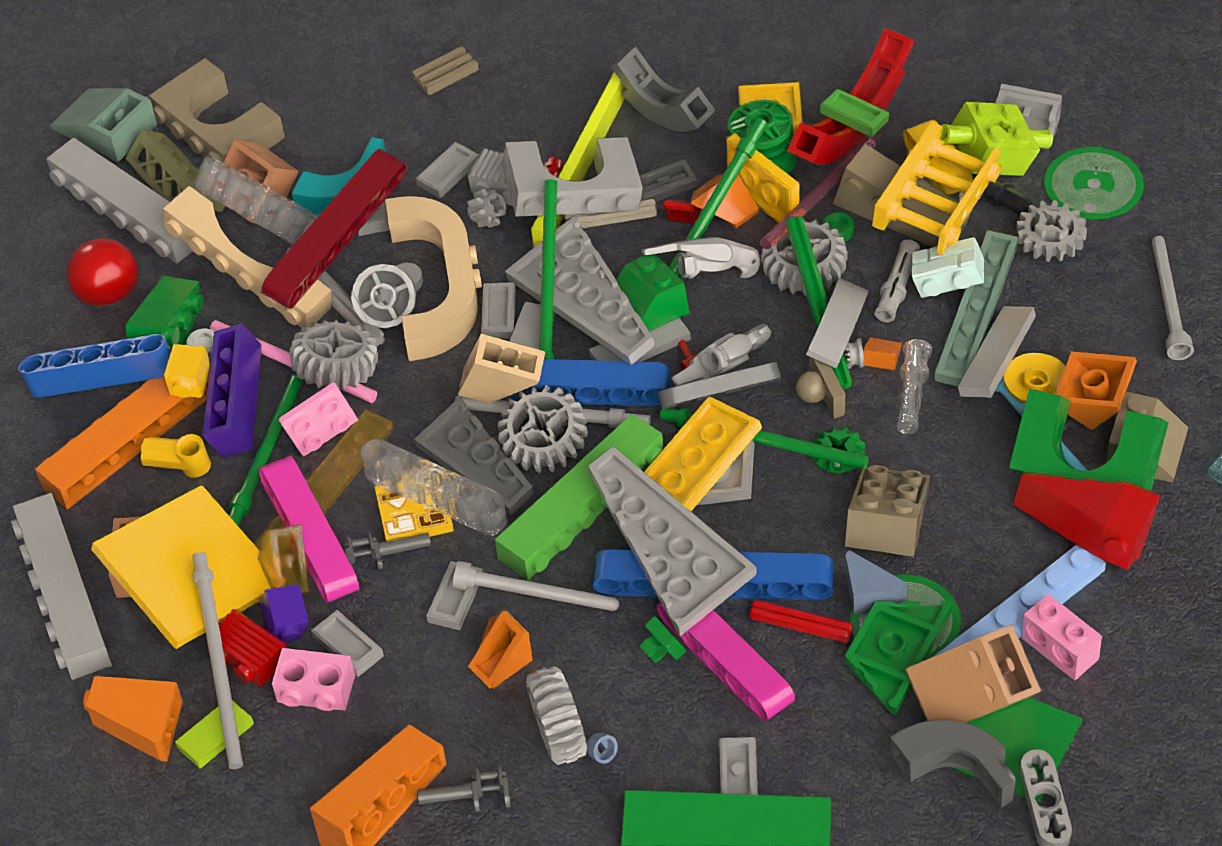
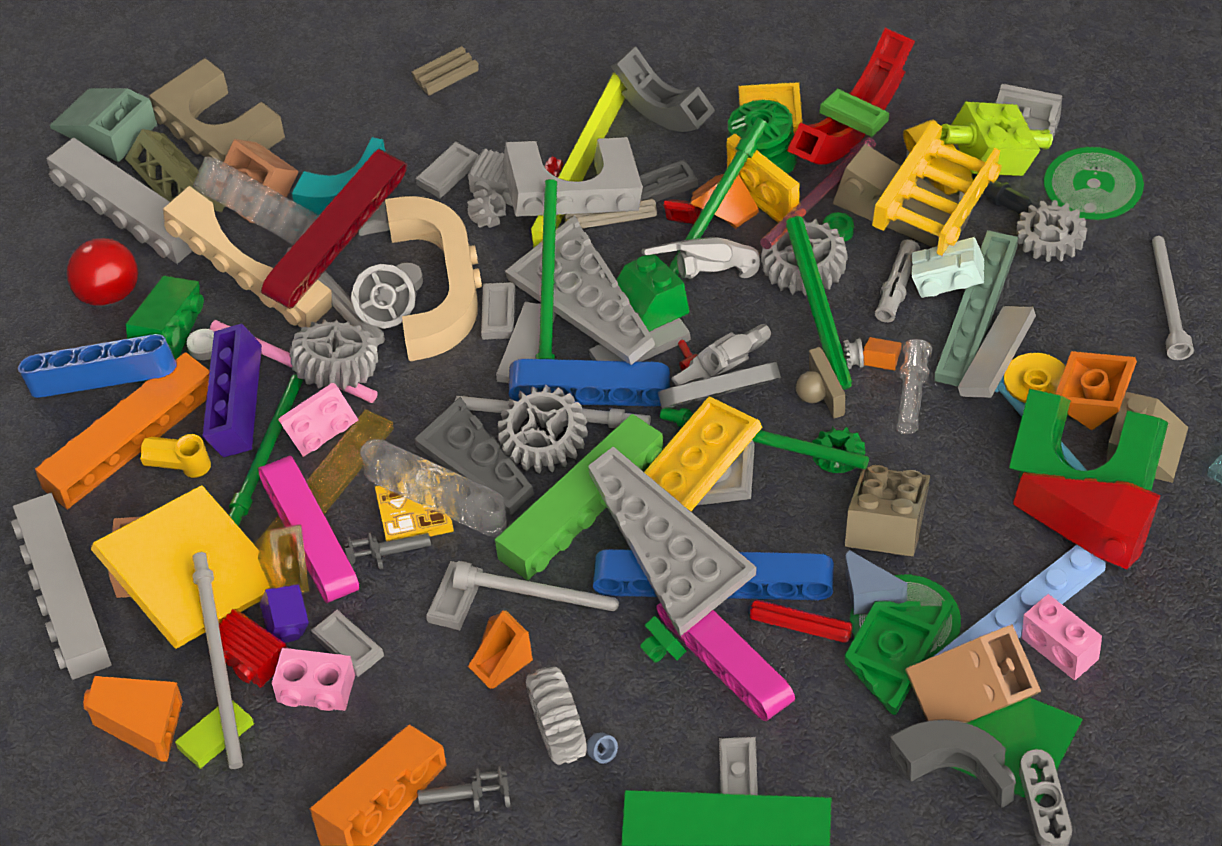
yellow brick [164,344,210,398] -> none
tan slope [458,334,545,404] -> none
light grey slope [806,278,868,368] -> none

